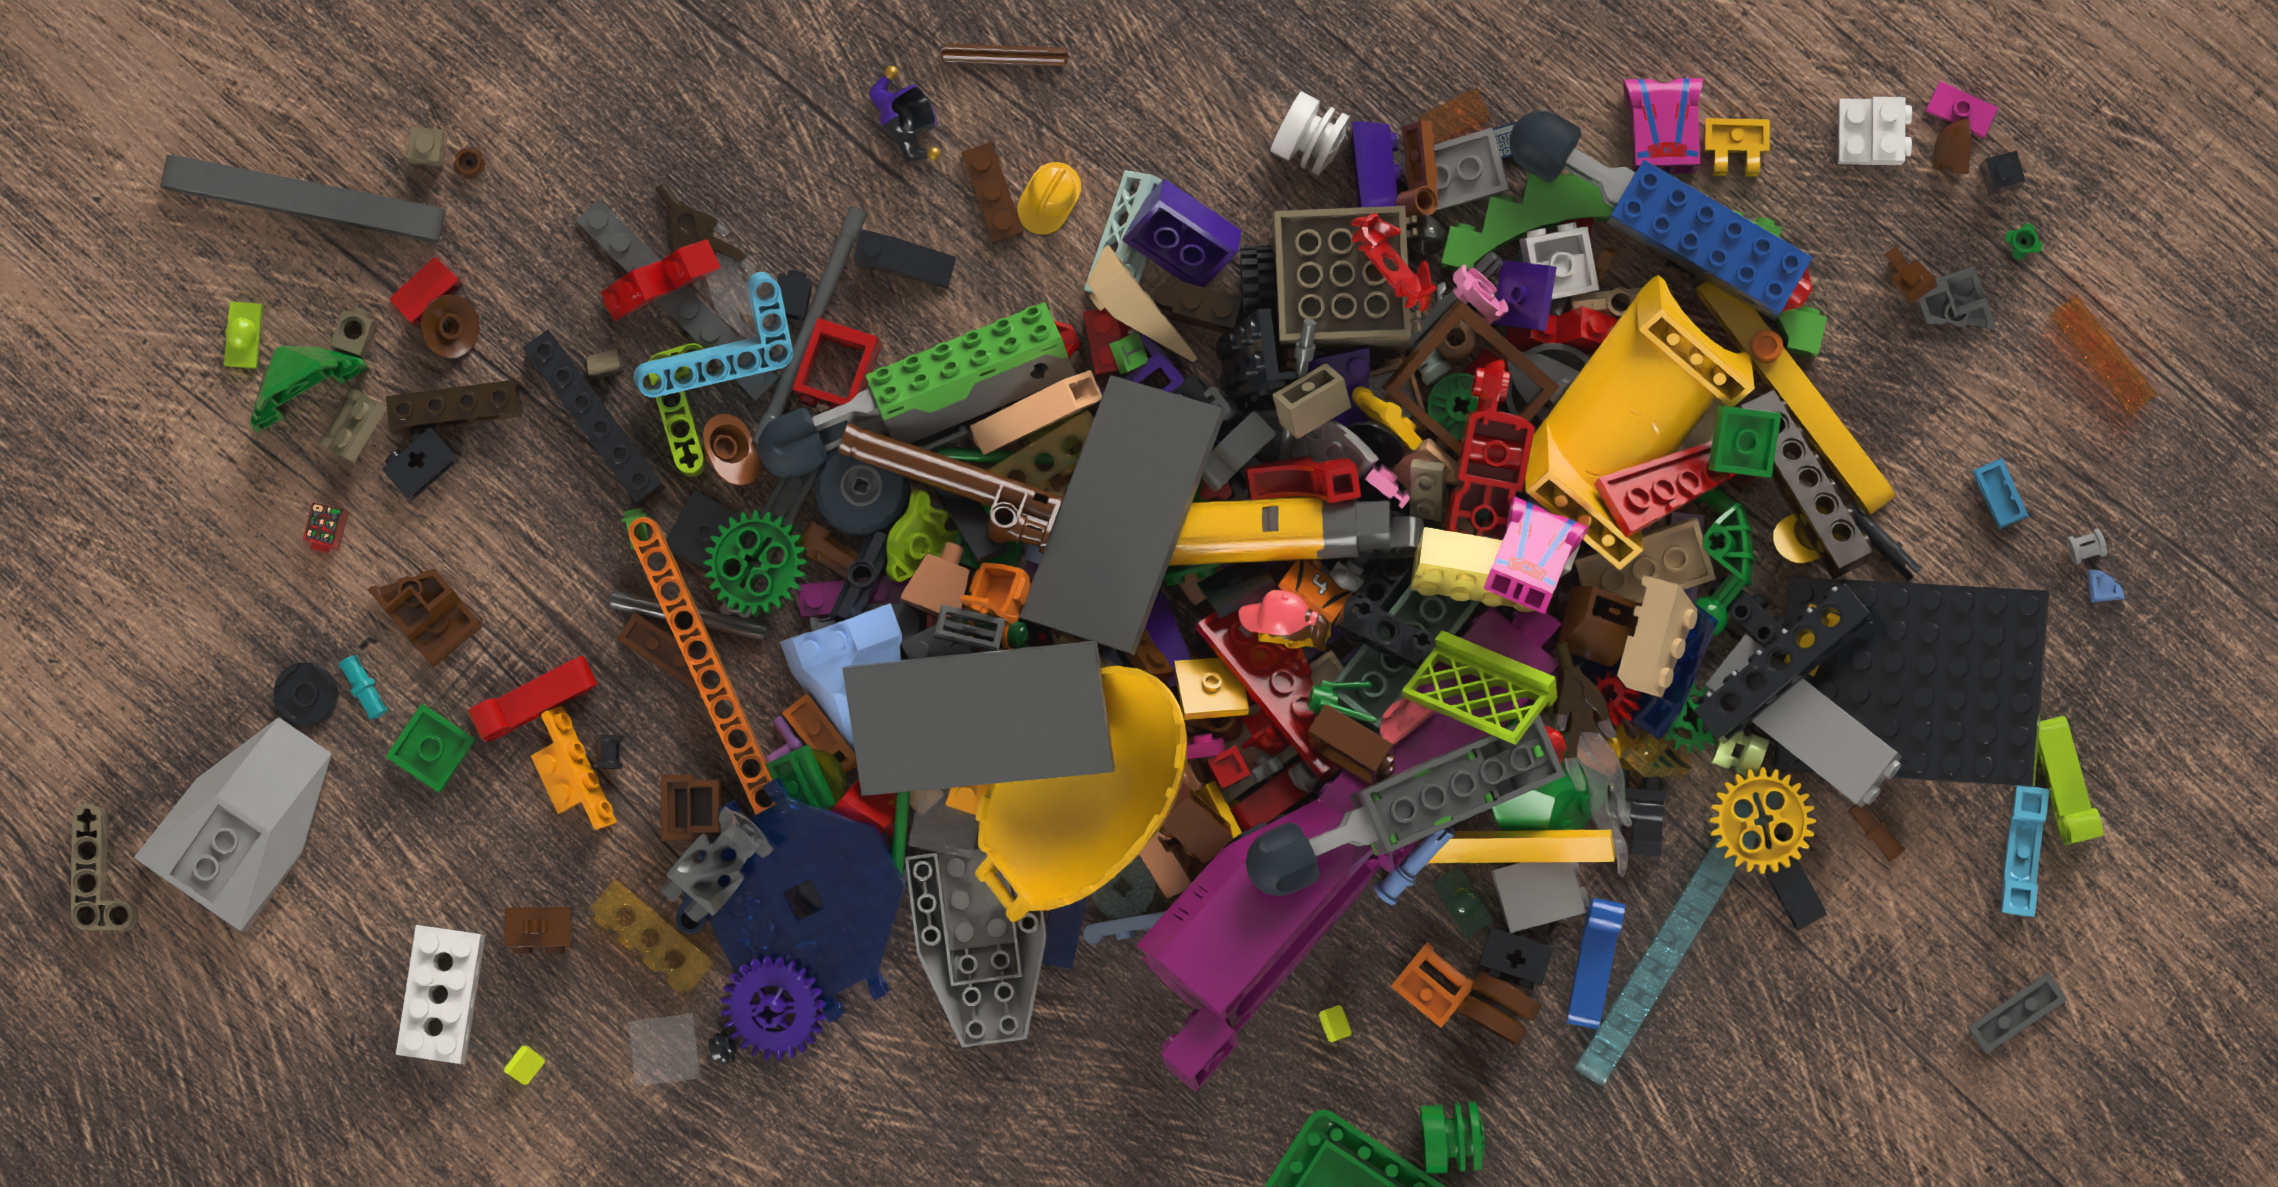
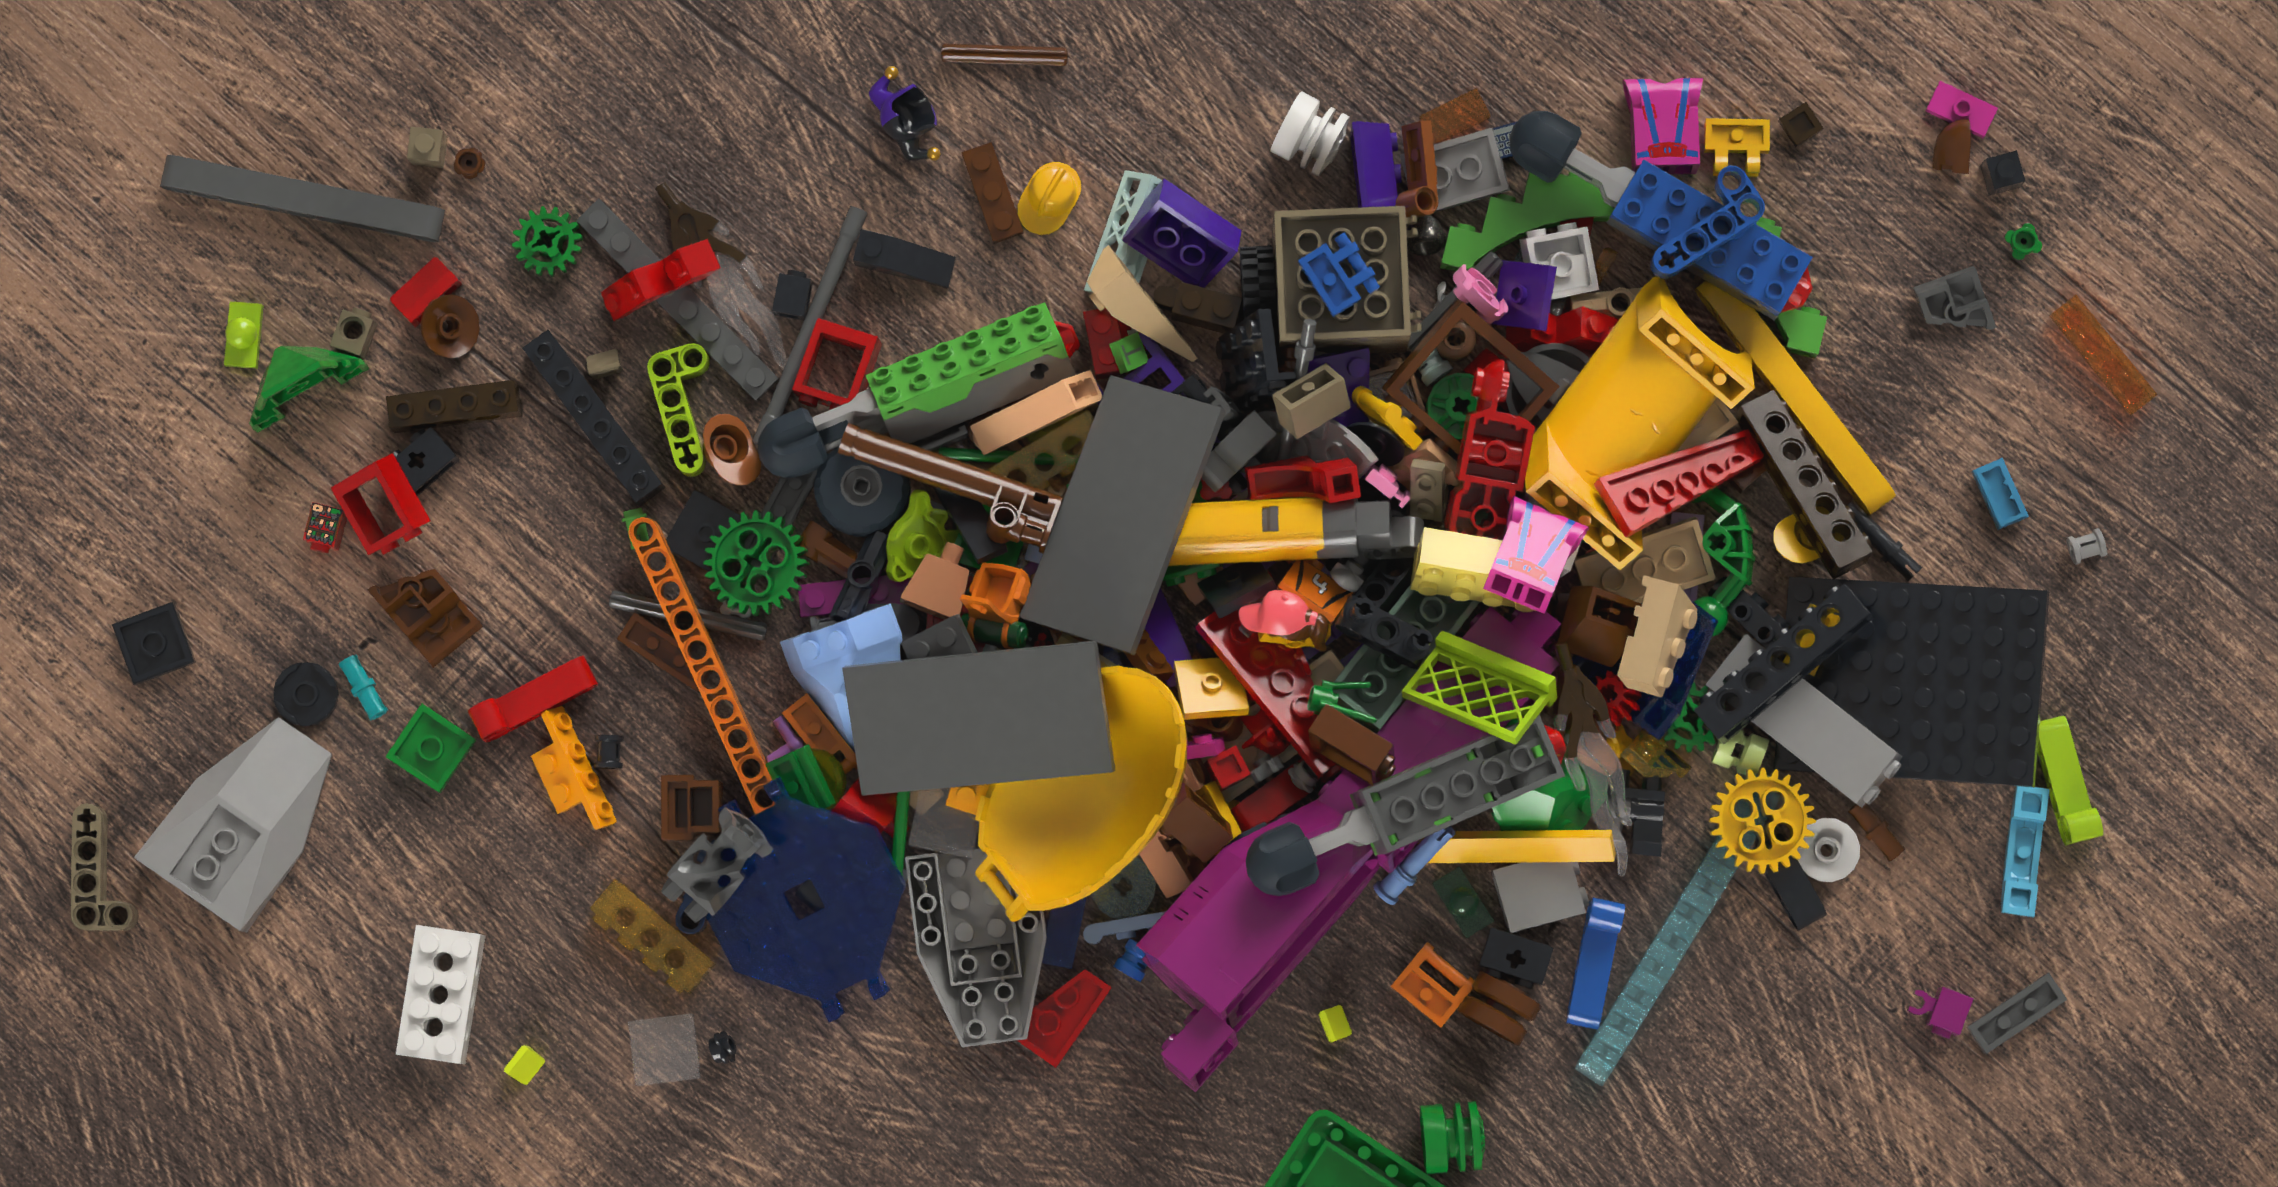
dark tan plate [318,388,387,463] -> none
reddish brown brick [505,907,573,954] -> none
medium azure beam [634,272,793,397] -> none
dark purple gear [720,956,826,1061] -> none
dark grey tile [934,604,1005,651] -> none
red piece [1351,213,1436,312] -> none
coral plate [1379,698,1436,746] -> none
green plate [1708,405,1781,478] -> none
orange tile [1750,330,1783,363] -> none
white plate [1838,97,1912,165] -> none
reddish brown plate [1885,247,1937,304] -> none
medium blue tile [2087,570,2125,603] -> none
none -> black plate [112,602,196,686]
none -> red window [331,453,431,556]
none -> green gear [512,206,583,277]
none -> red wing [1016,969,1112,1068]
none -> blue wheel [1113,938,1147,983]
none -> blue plate [1298,232,1380,317]
none -> blue beam [1650,165,1765,279]
none -> dark brown plate [1778,102,1824,148]
none -> white dish [1797,818,1860,882]
none -> magenta brick [1907,987,1974,1039]

